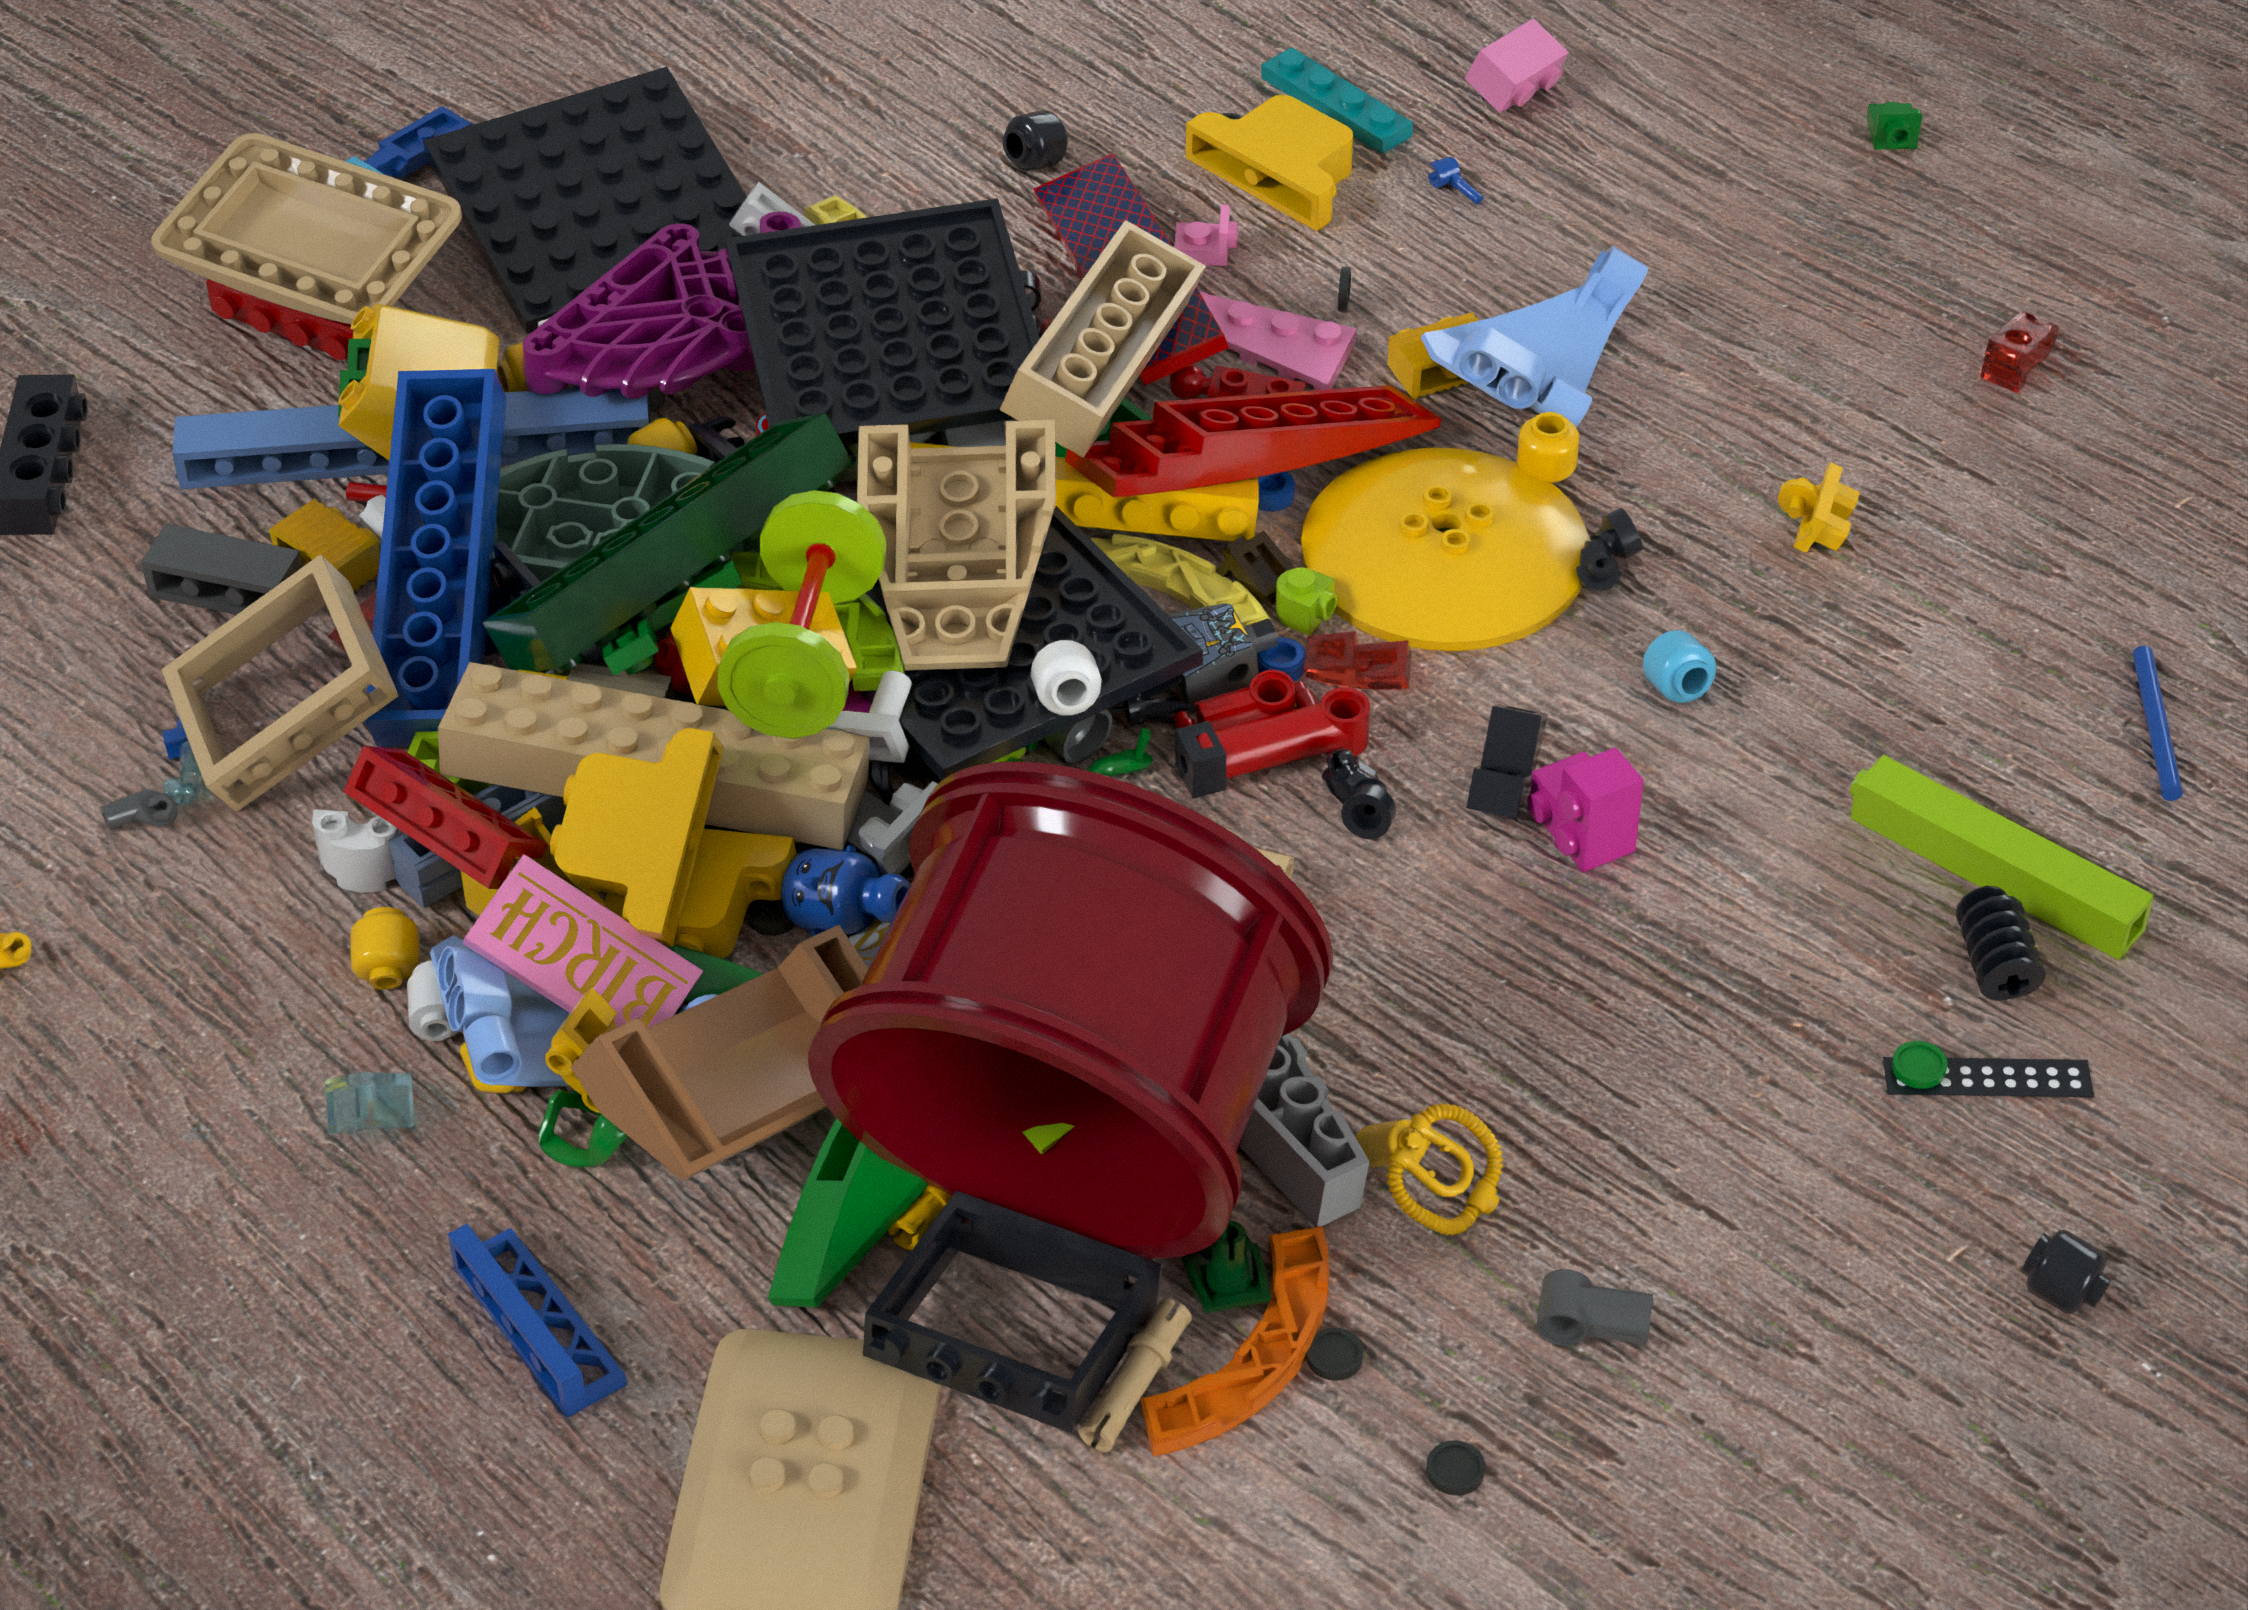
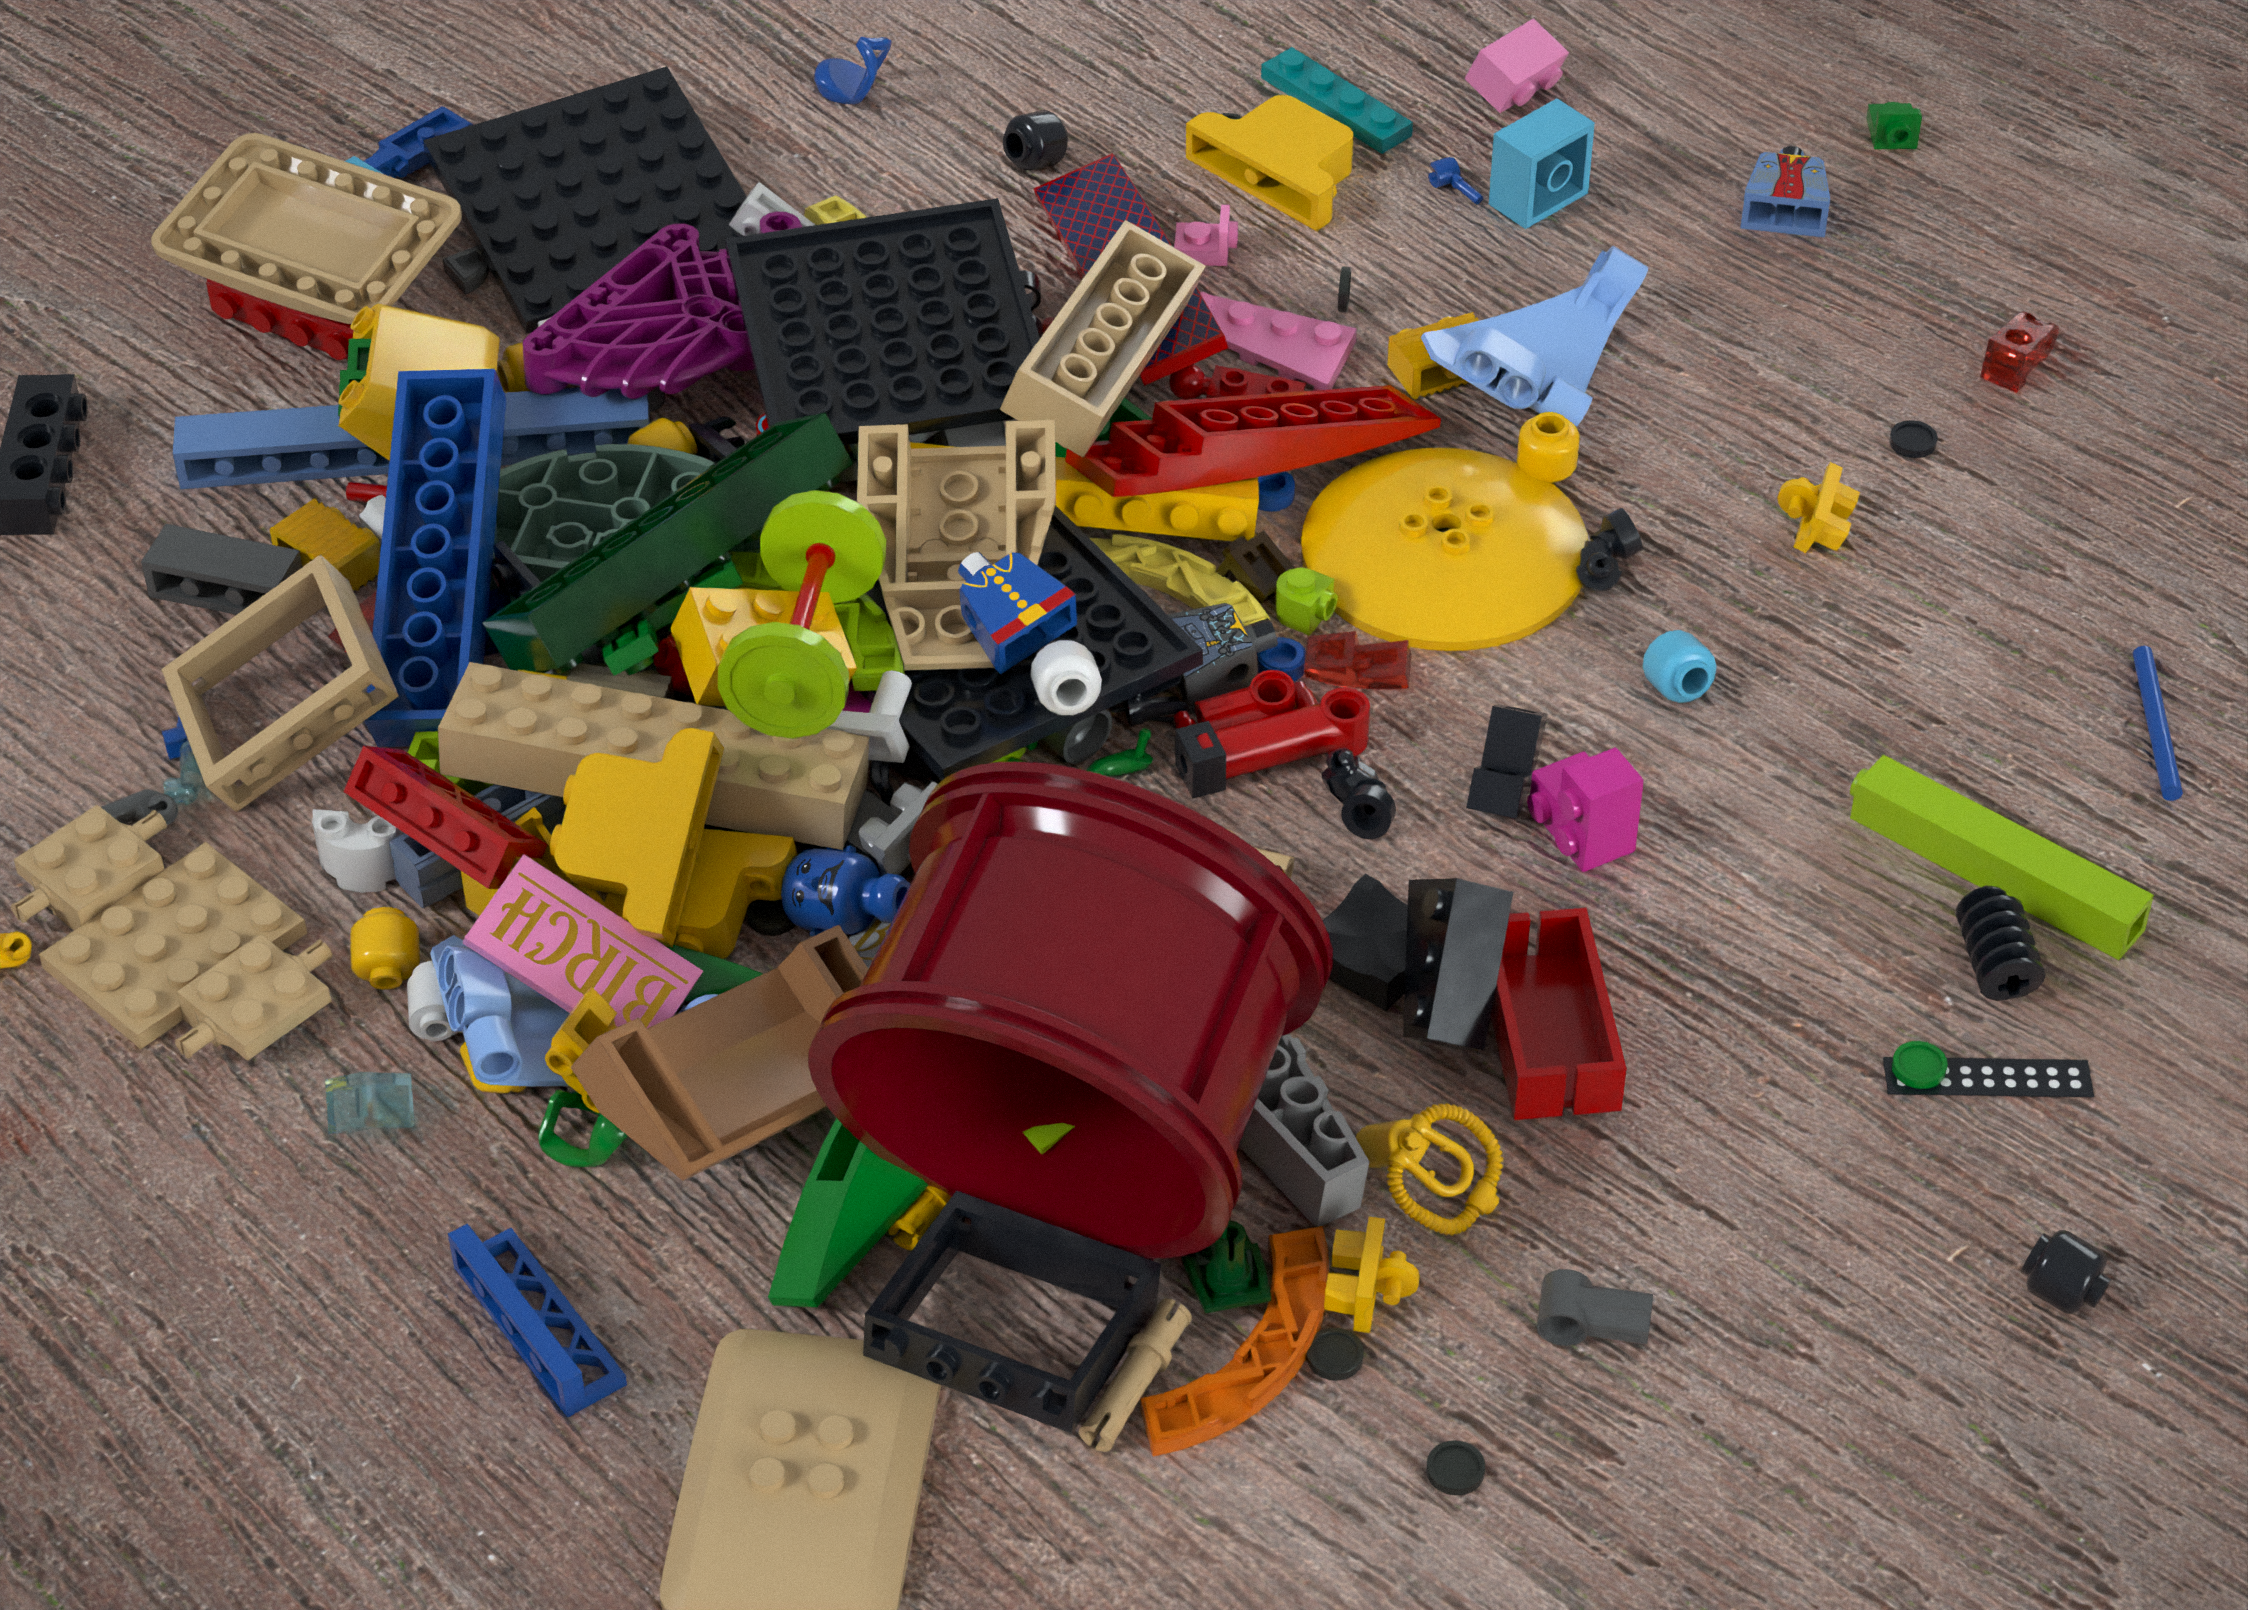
none -> tan piece [11,805,332,1061]
none -> dark grey tile [443,246,489,295]
none -> blue piece [814,37,892,104]
none -> blue torso [958,552,1077,674]
none -> black brick [1322,873,1408,1011]
none -> yellow hips [1324,1216,1420,1333]
none -> black wedge [1403,878,1514,1051]
none -> medium azure brick [1489,98,1595,229]
none -> red piece [1491,907,1627,1120]
none -> medium blue torso [1740,146,1830,238]
none -> black piece [1889,420,1938,458]

